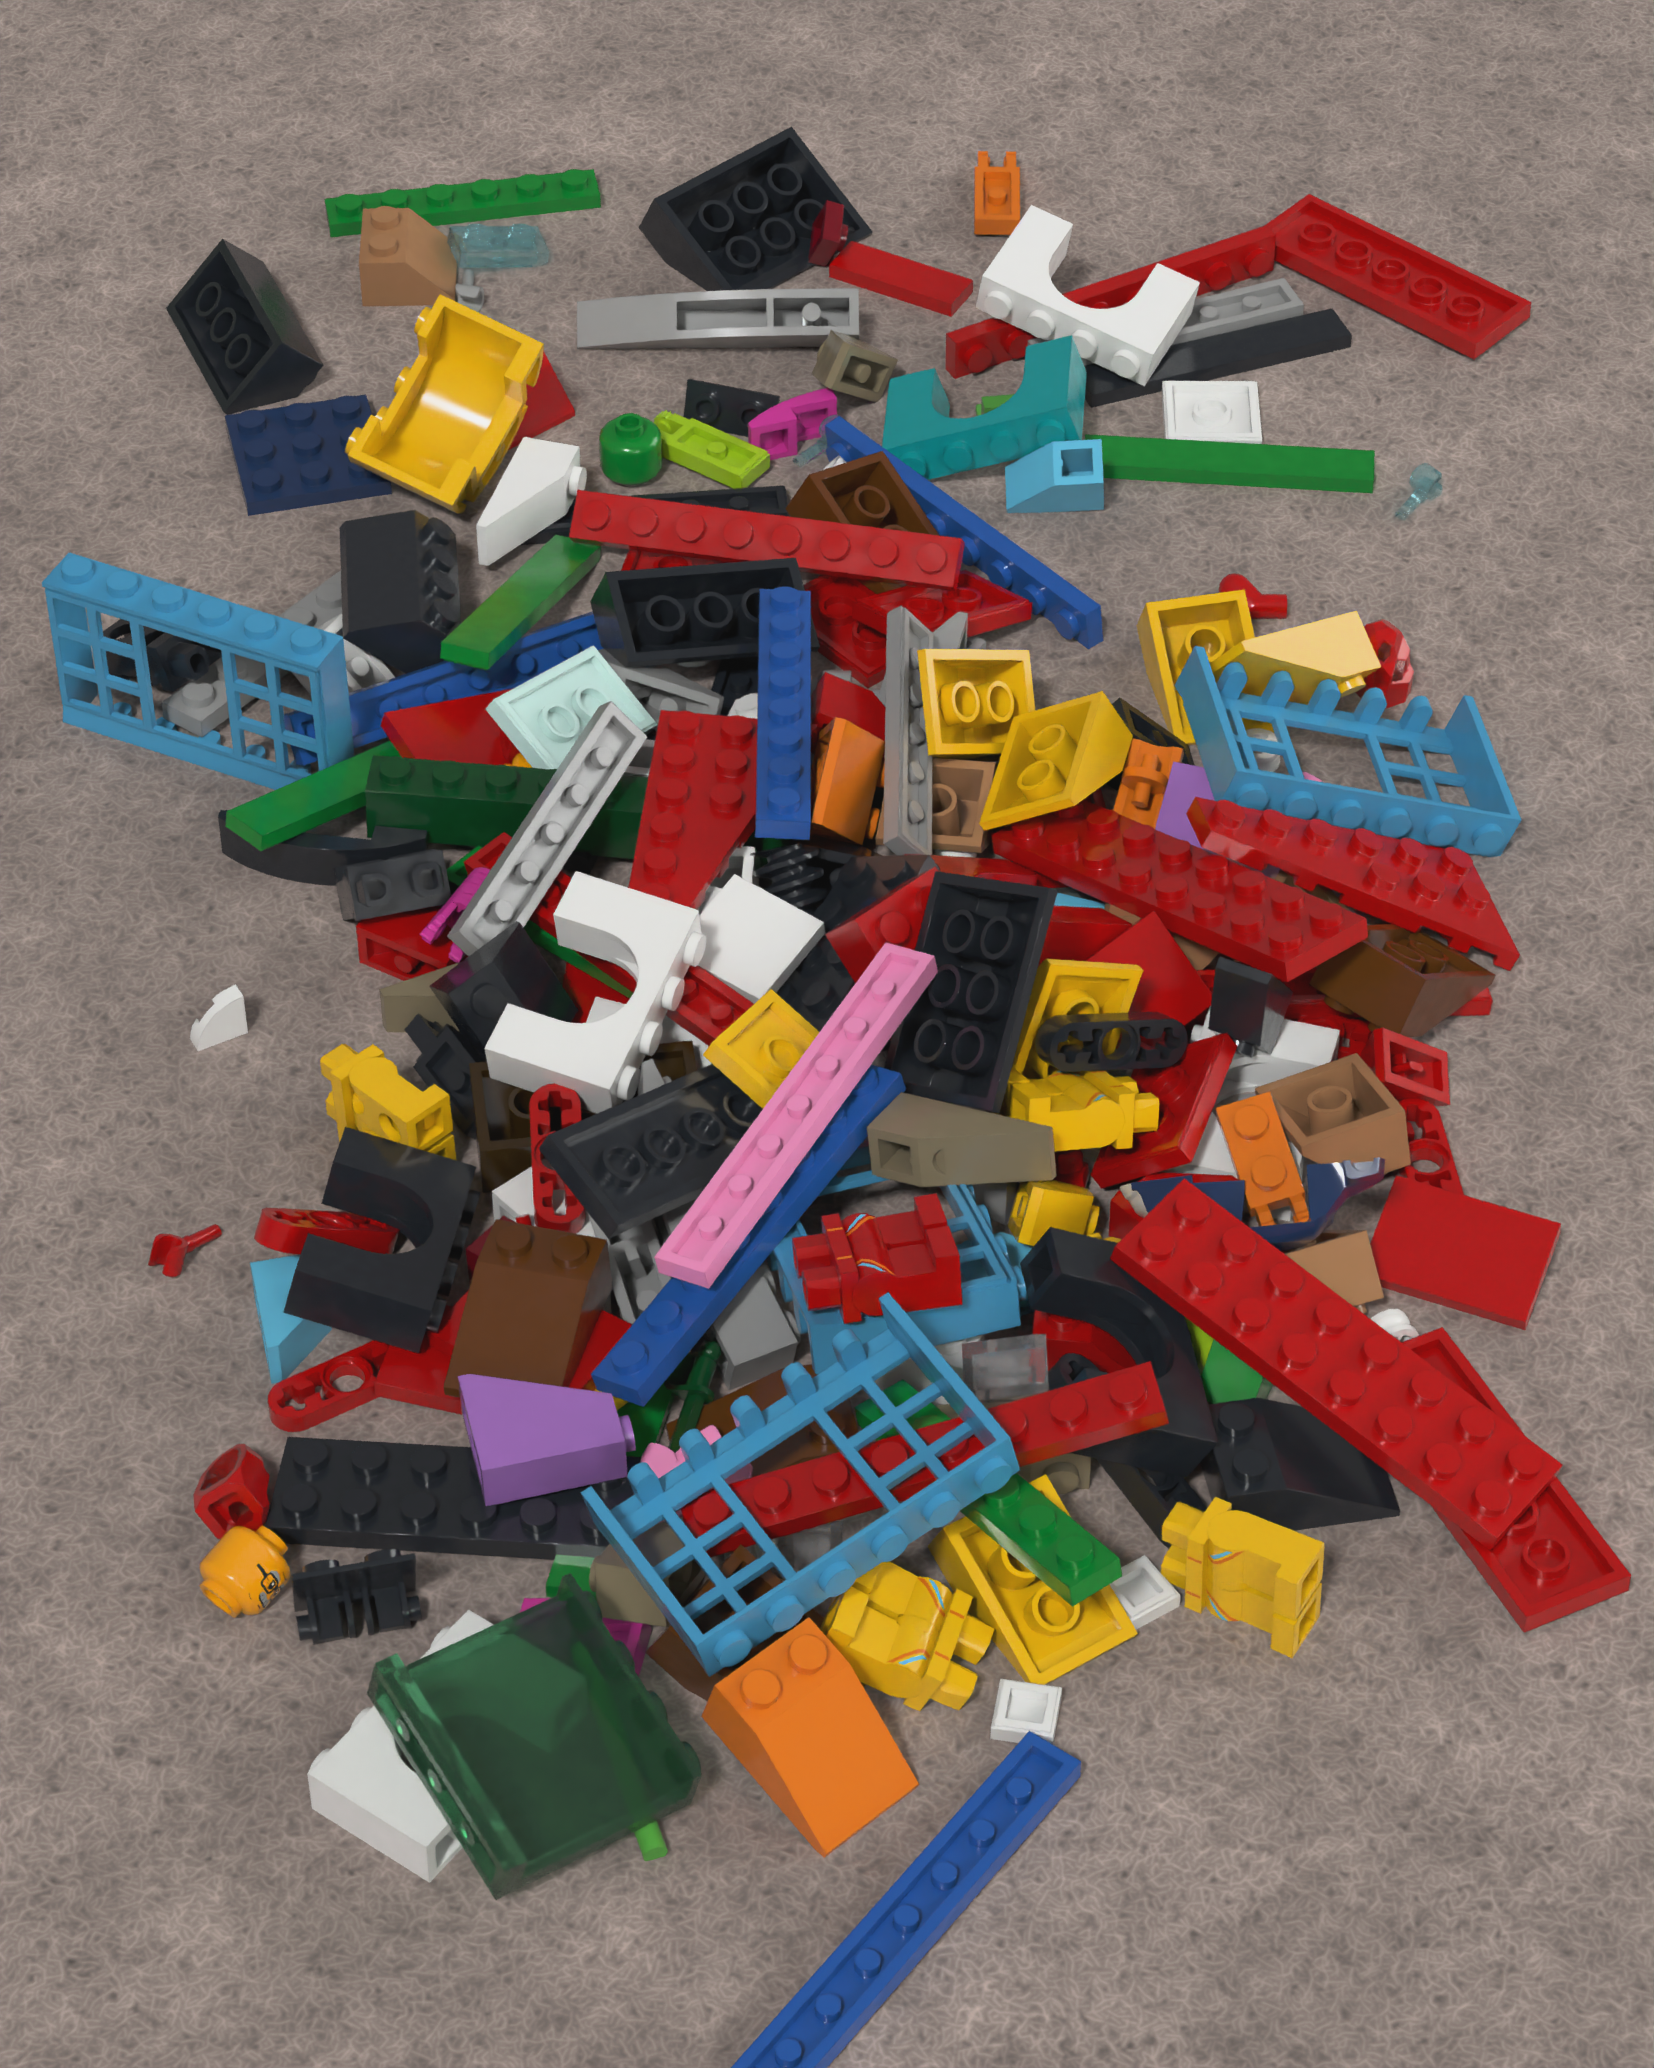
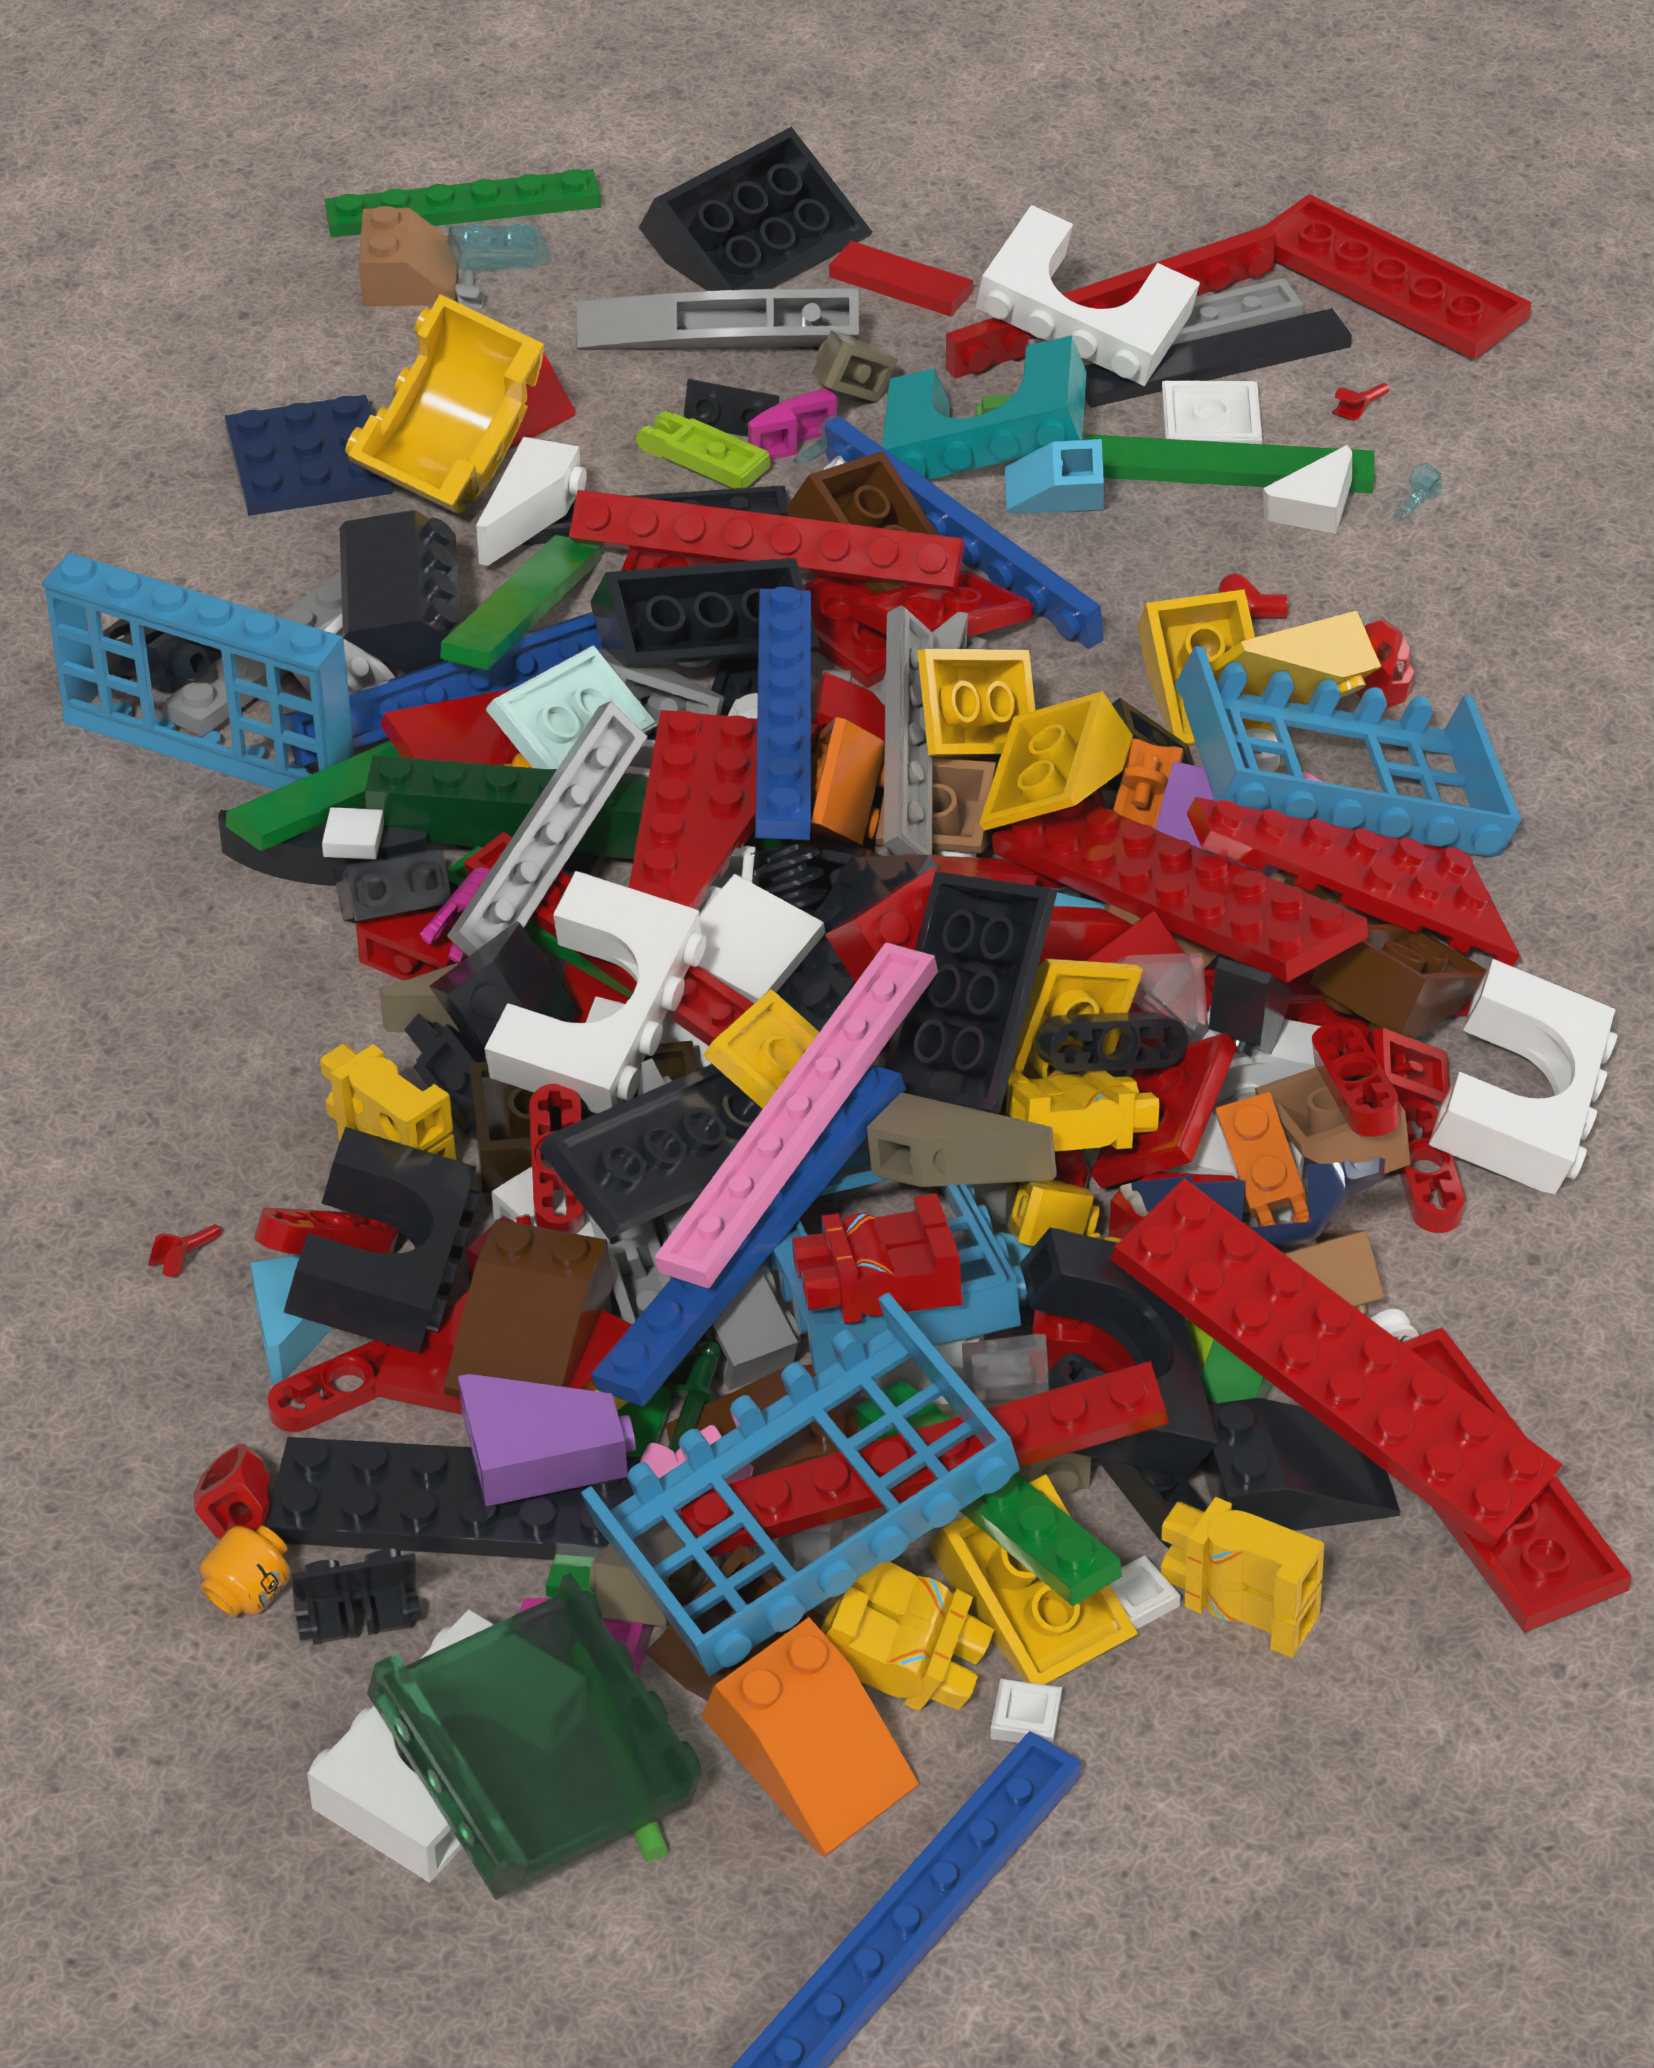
black slope [166,239,324,415] -> none
white tile [190,985,248,1051] -> none
green head [599,413,662,485] -> none
dark red plate [808,200,848,267] -> none
orange hinge [974,151,1020,235] -> none
red tile [1370,1175,1561,1330] -> none
none -> white tile [322,807,384,859]
none -> clear slope [1112,953,1209,1044]
none -> white slope [1263,445,1352,534]
none -> red beam [1311,1022,1400,1137]
none -> red hand [1332,383,1389,421]
none -> white arch [1429,959,1617,1194]

